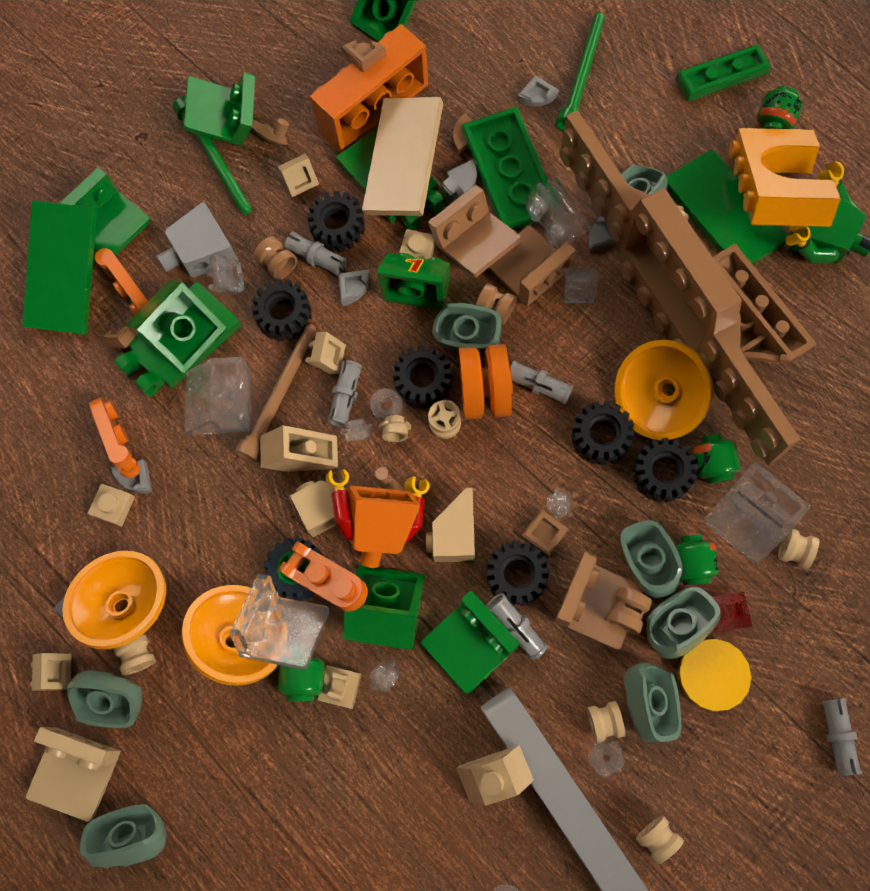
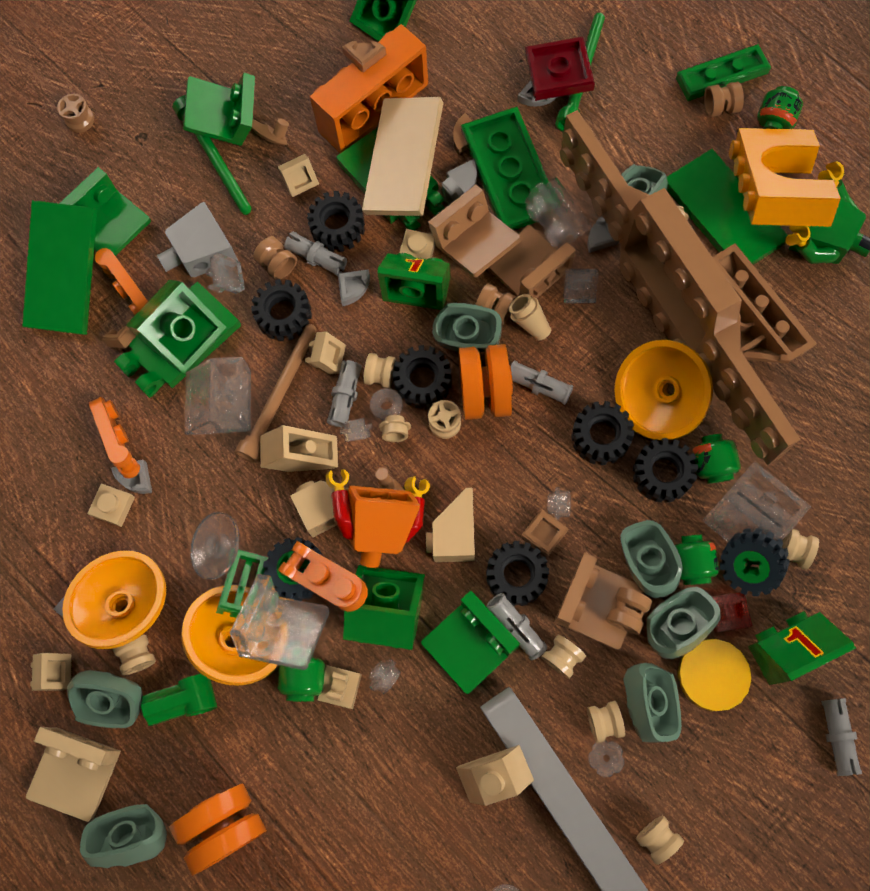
none -> medium nougat wheel [57,94,94,133]
none -> green piece [141,674,218,726]
none -> orange wheel [169,783,267,877]
none -> clear dish [190,512,239,580]
none -> green tile [216,548,268,622]
none -> tan wheel [364,353,396,389]
none -> tan cone [509,294,551,341]
none -> dark red tile [525,37,595,101]
none -> tan wheel [541,634,586,679]
none -> medium nougat wheel [704,81,744,117]
none -> black wheel [720,528,790,596]
none -> green slope [748,611,856,685]

